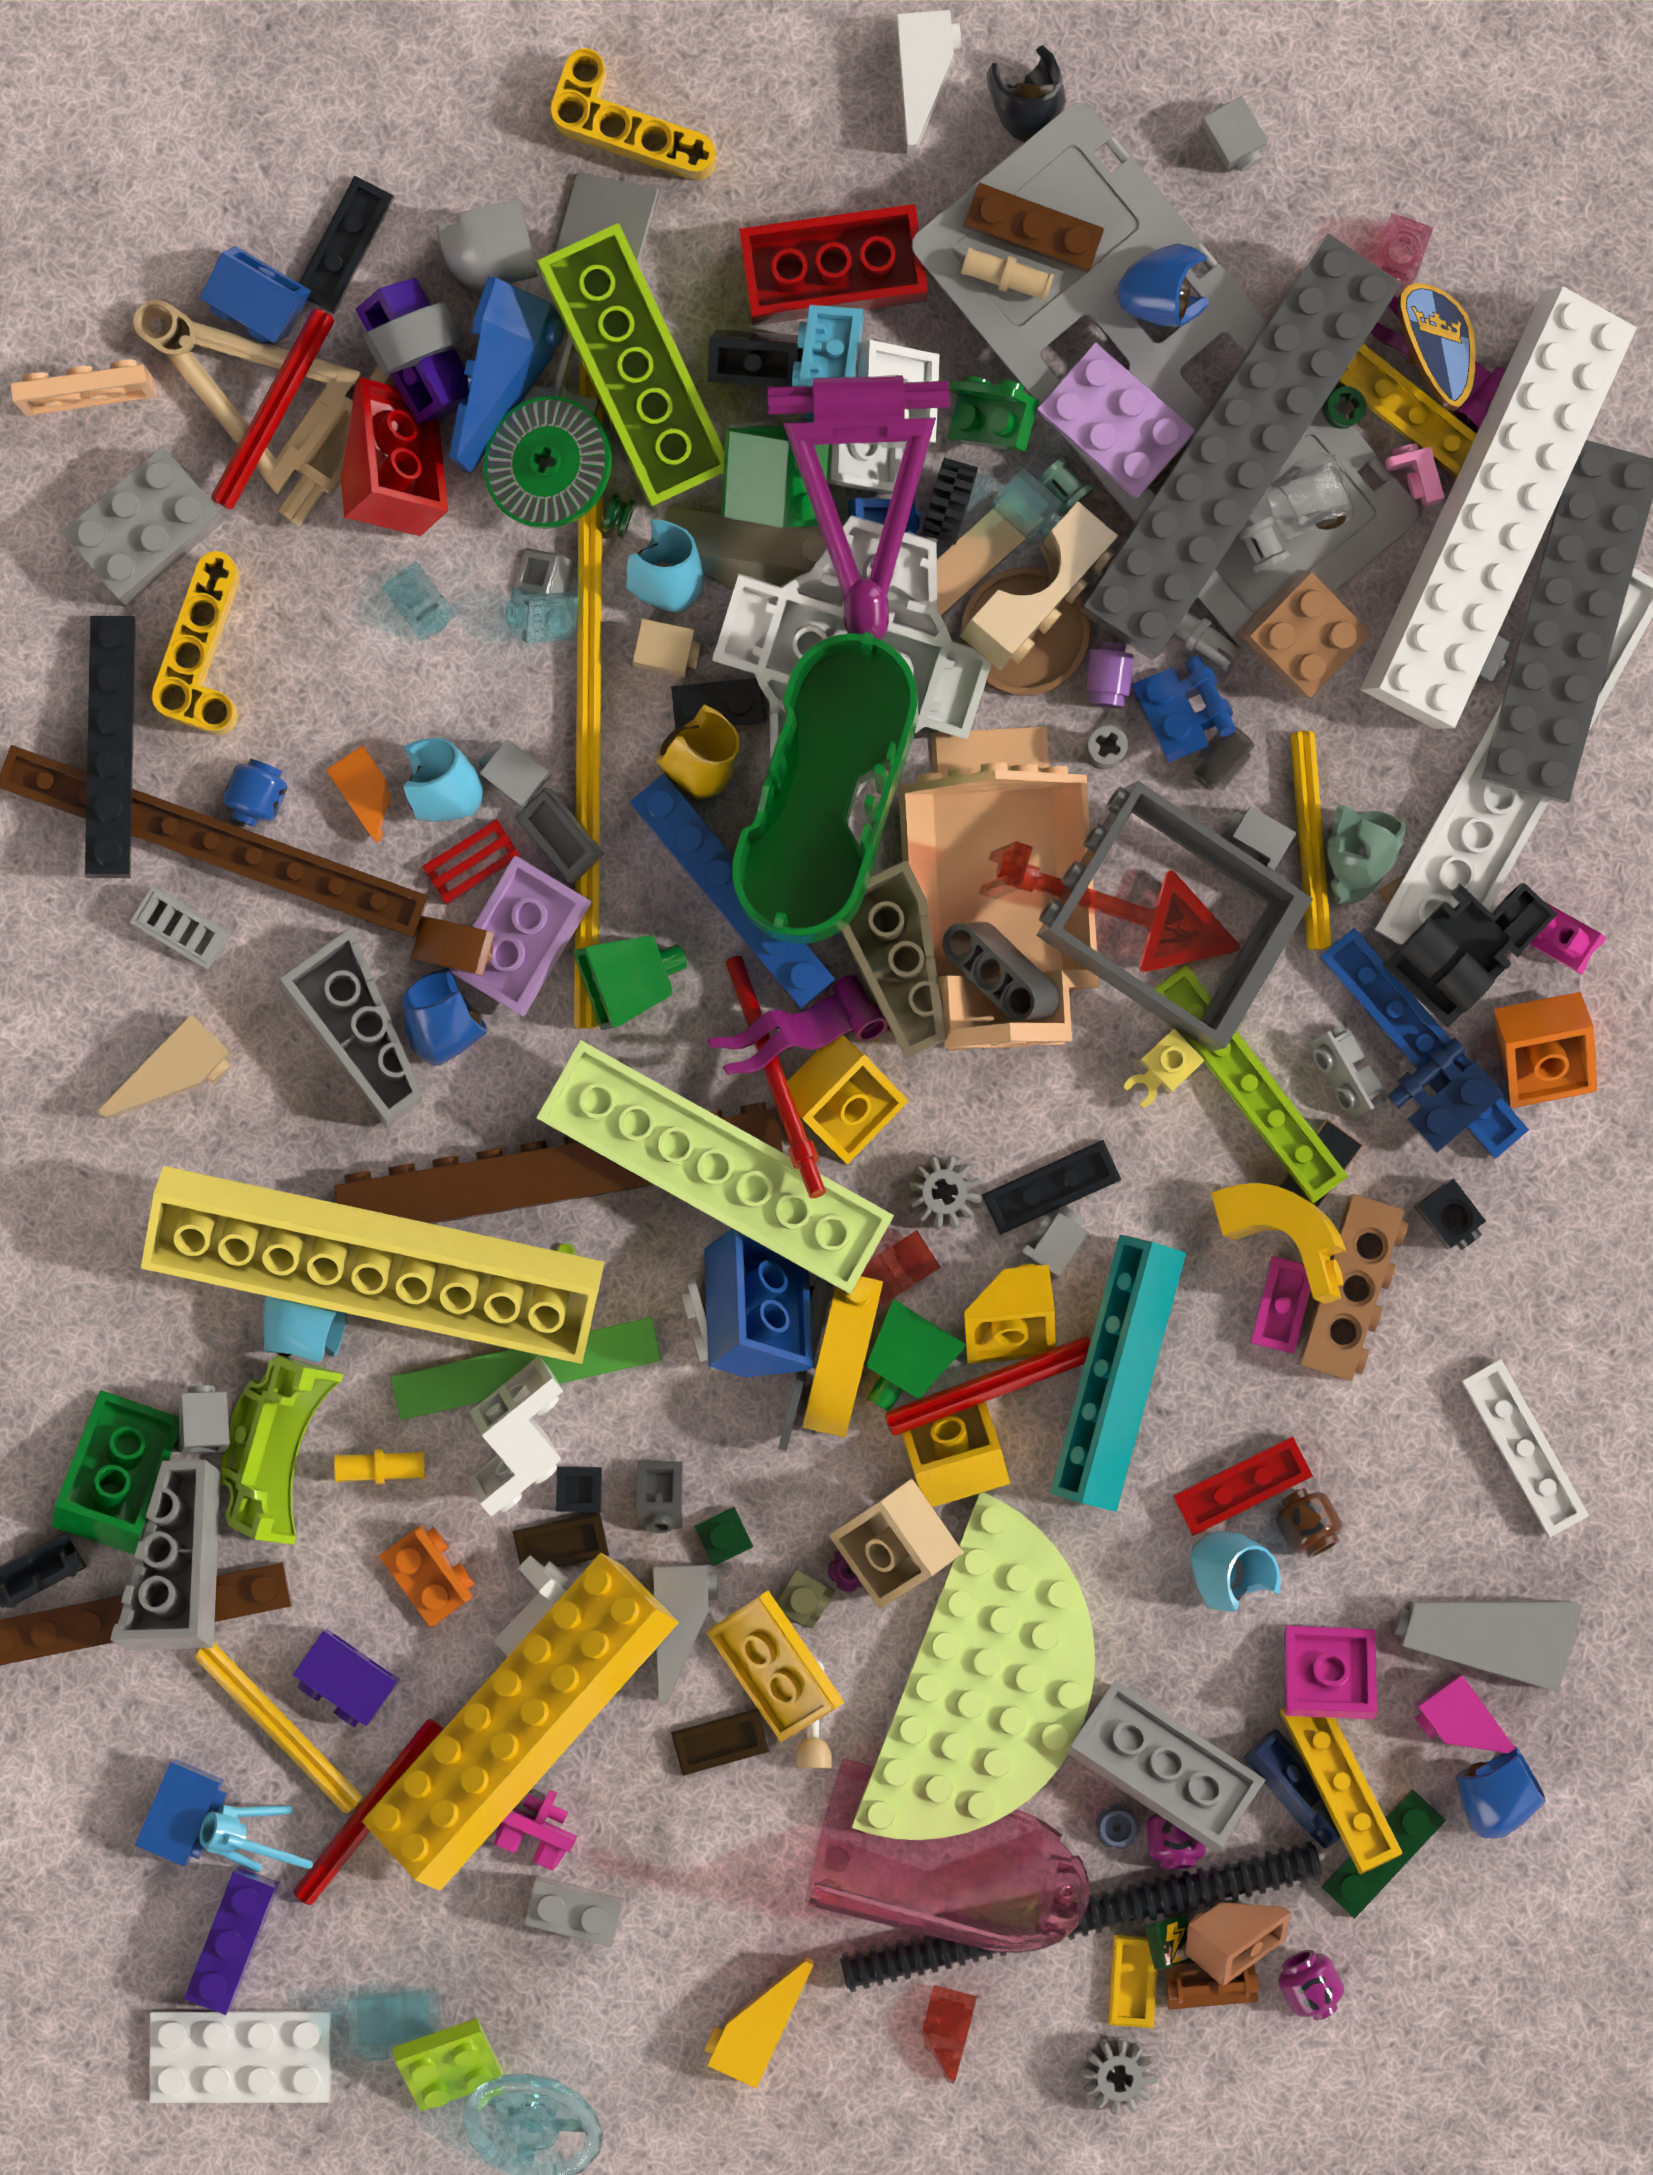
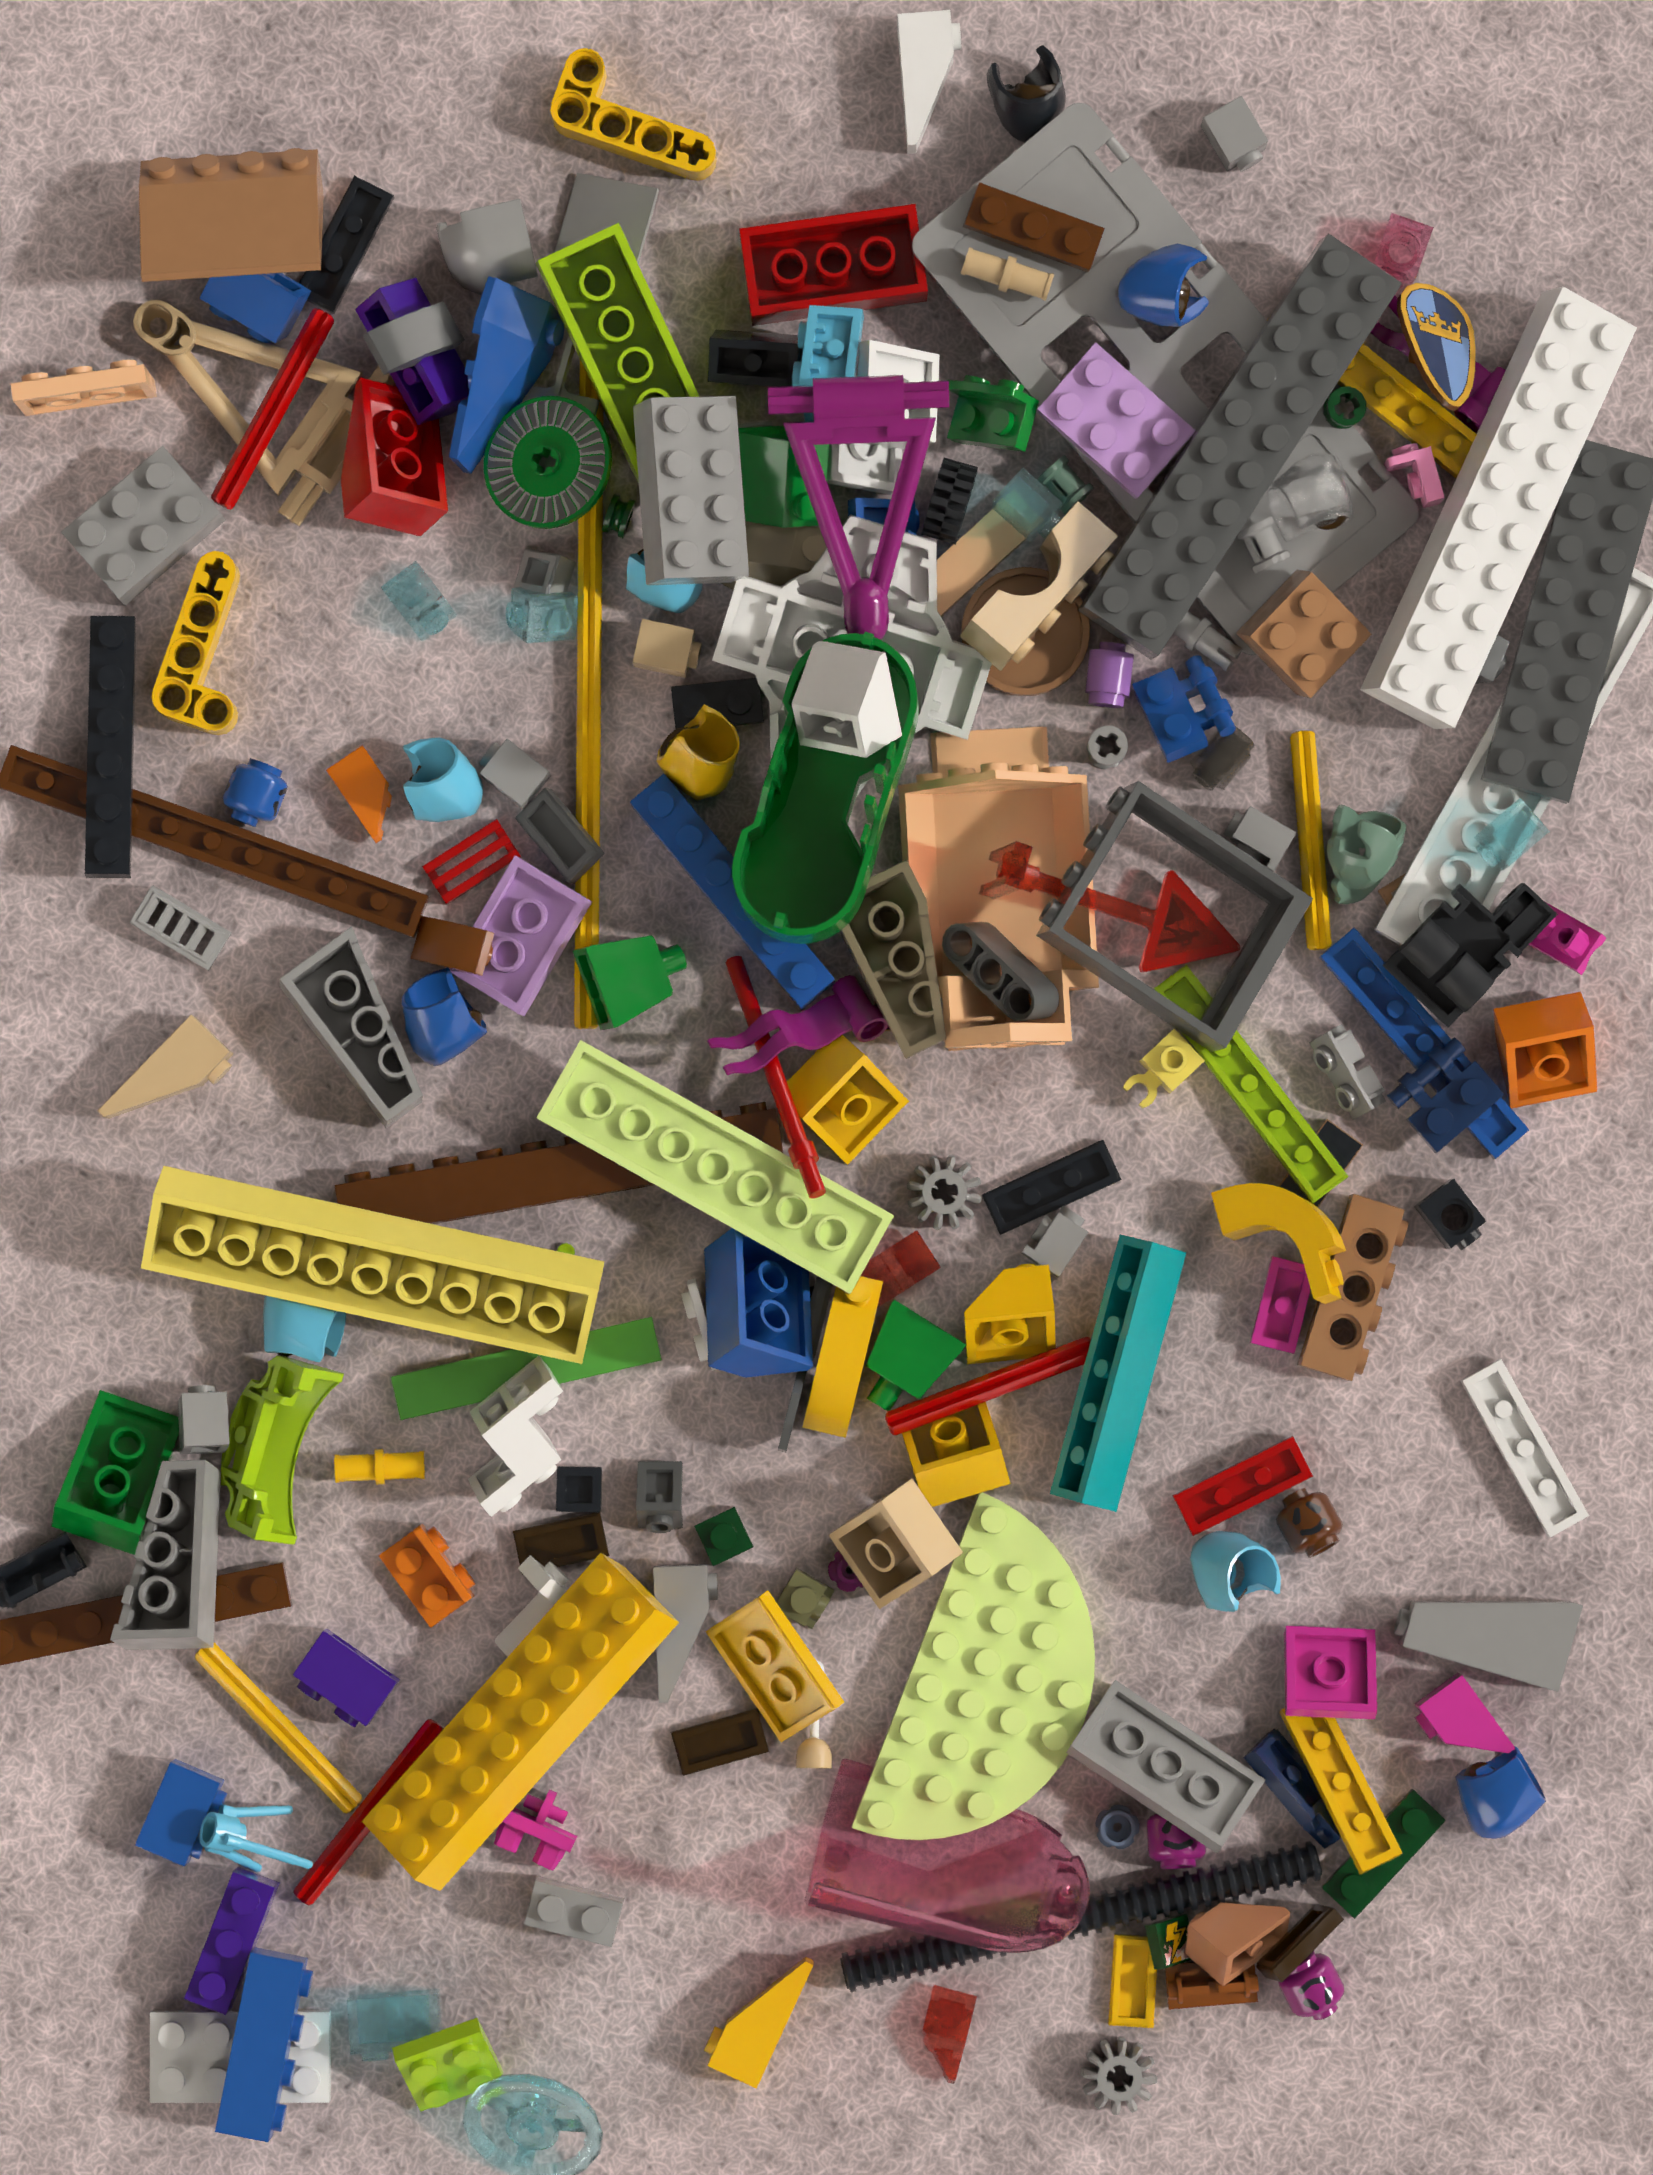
none -> medium nougat slope [139,148,324,282]
none -> blue brick [215,1947,313,2142]
none -> light grey brick [633,396,749,585]
none -> white slope [792,641,902,758]
none -> dark brown tile [1256,1904,1344,1982]
none -> clear light blue brick [1474,798,1550,870]

